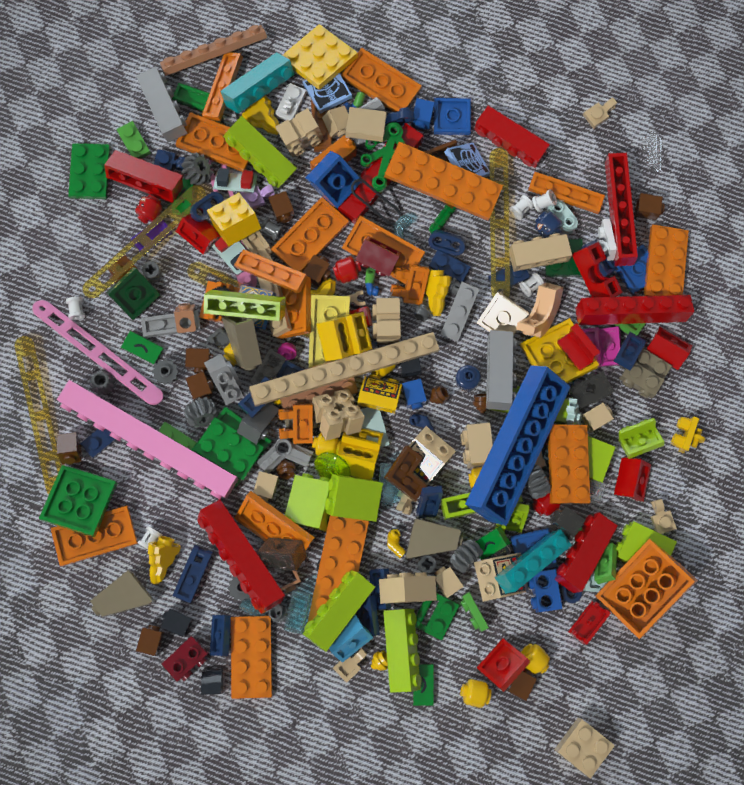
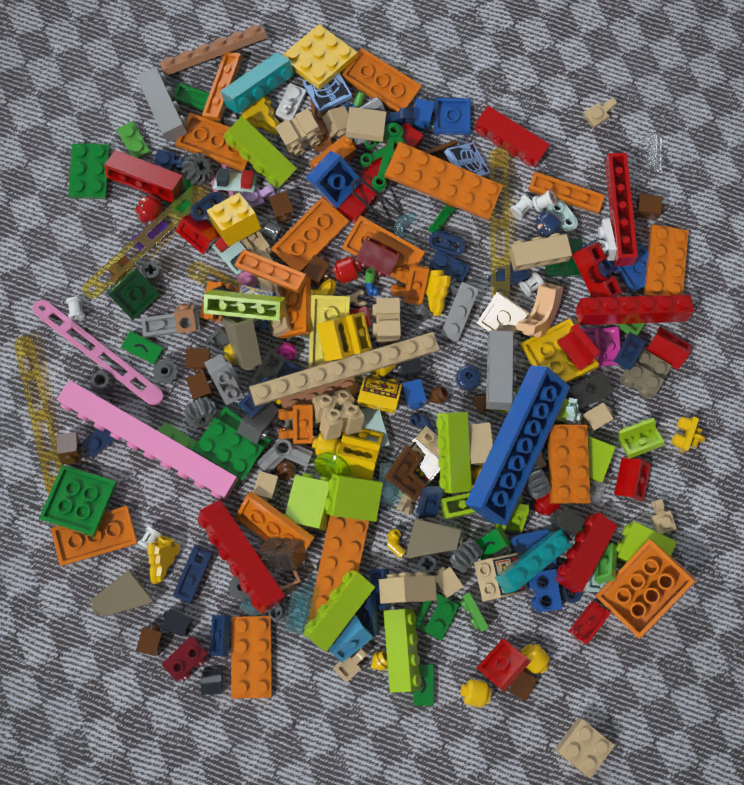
none -> lime brick [436,412,472,493]

